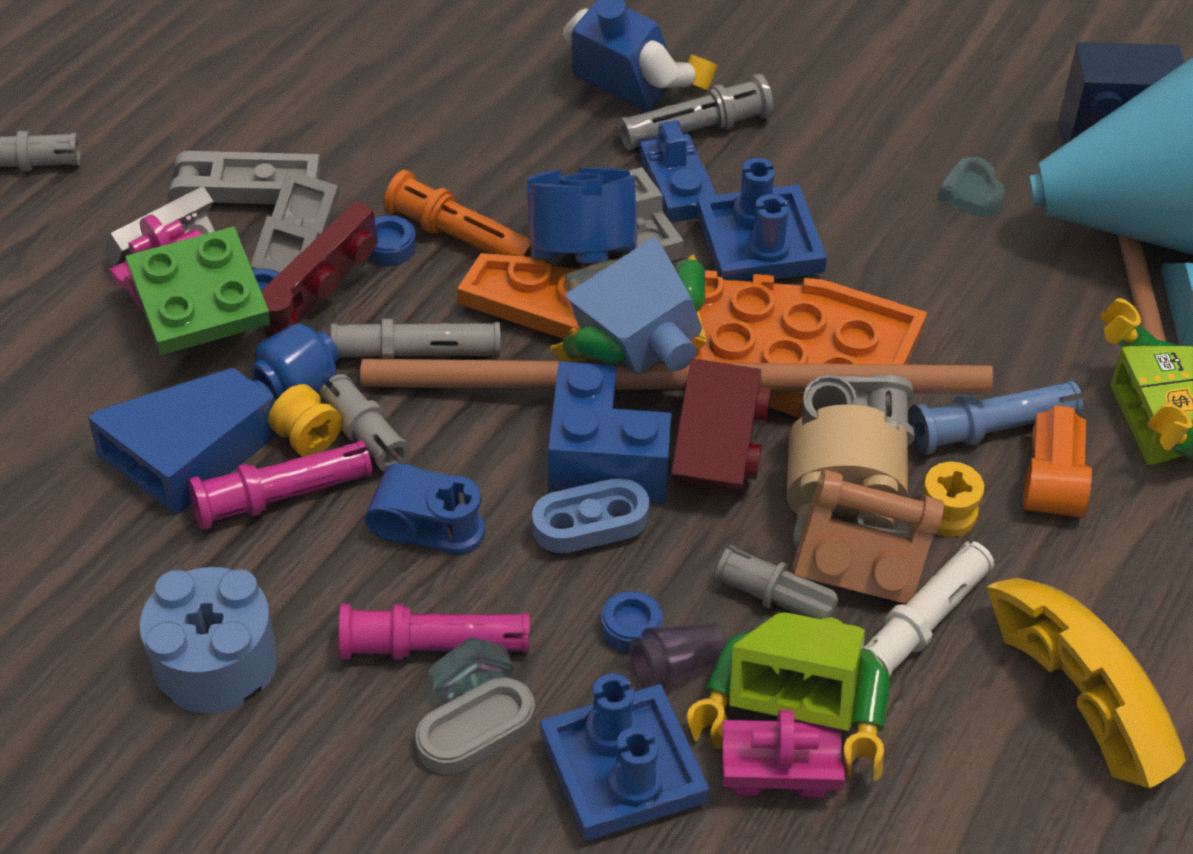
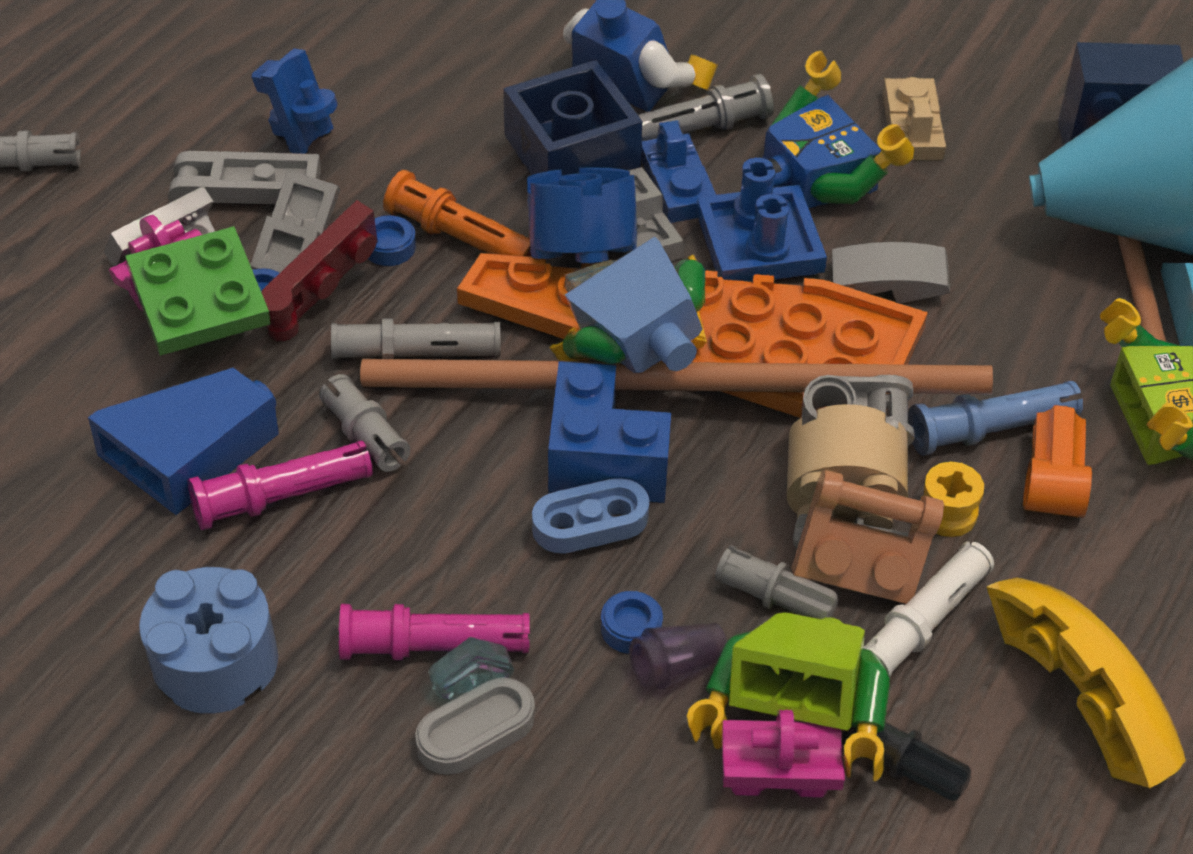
blue head [250,323,339,400] -> none
yellow wheel [268,384,343,457] -> none
blue piece [364,463,486,555] -> none
blue plate [540,673,710,842] -> none
dark red brick [671,358,771,494] -> none
clear light blue tile [938,157,1005,216] -> none
none -> blue hips [251,48,338,154]
none -> dark blue brick [503,60,643,176]
none -> torso [763,51,914,208]
none -> light grey slope [832,242,950,304]
none -> black axle [842,722,971,801]
none -> tan hinge [882,77,946,160]

